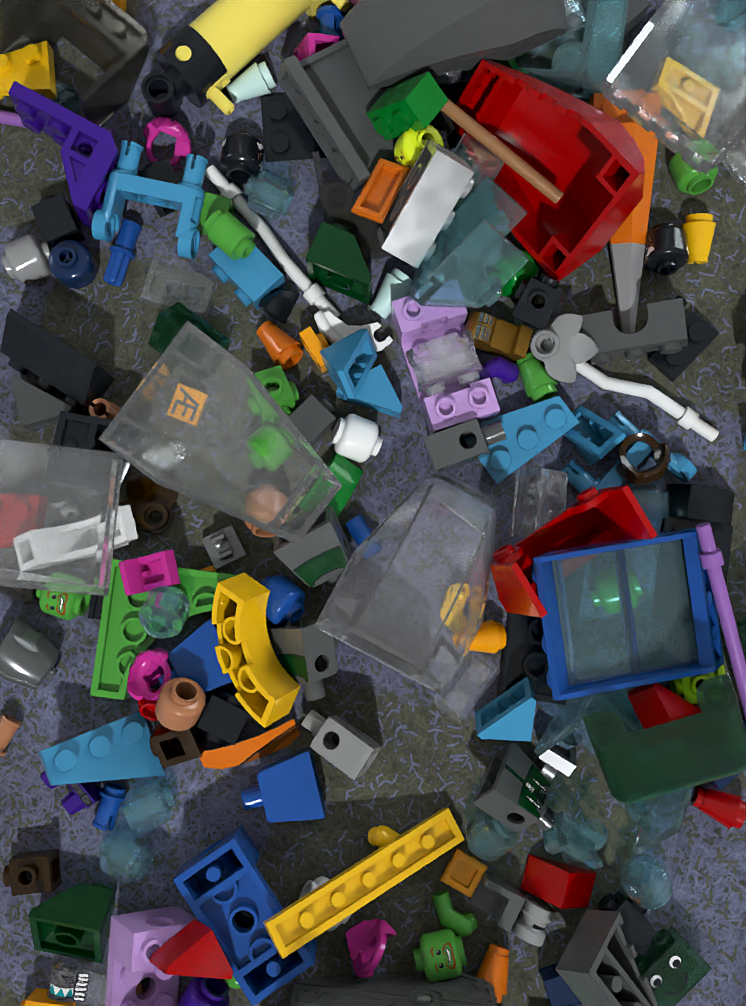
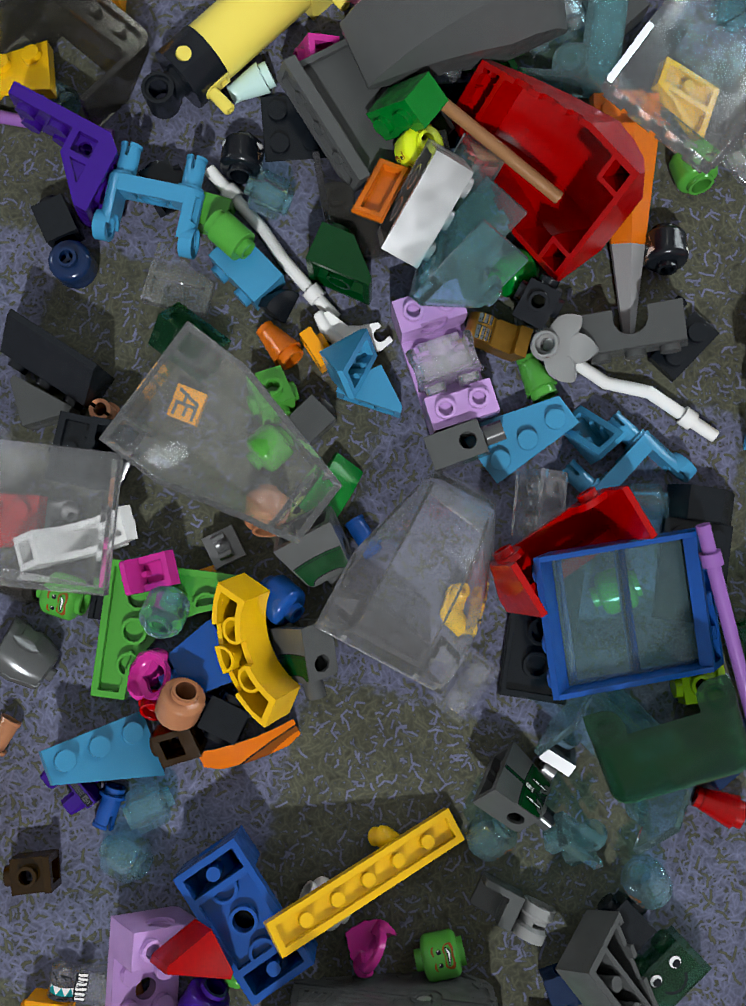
light grey head [1,234,52,284] -> none
dark green slope [28,883,115,964] -> none
blue axle [103,219,142,287] -> none
dark brown plate [113,471,178,534] -> none
dark pink piece [143,116,192,166] -> none
blue torso [241,747,326,823] -> none
light grey torso [301,709,383,780] -> none
blue bush [316,5,345,41] -> none
white head [330,413,383,463] -> none
light aqua cone [370,268,416,319] -> none
bright green arm [432,889,478,937] -> none
light orange tile [440,848,488,898] -> none
light orange cone [452,619,507,654] -> none
dark purple arm [473,356,519,384] -> none
dark azure slope [475,676,536,742] -> none
orange cone [475,943,510,1003] -> none
red slope [520,854,596,909] -> none
dark brown piece [616,433,671,486] -> none
red slope [628,683,704,743] -> none
yellow cone [682,213,716,264] -> none

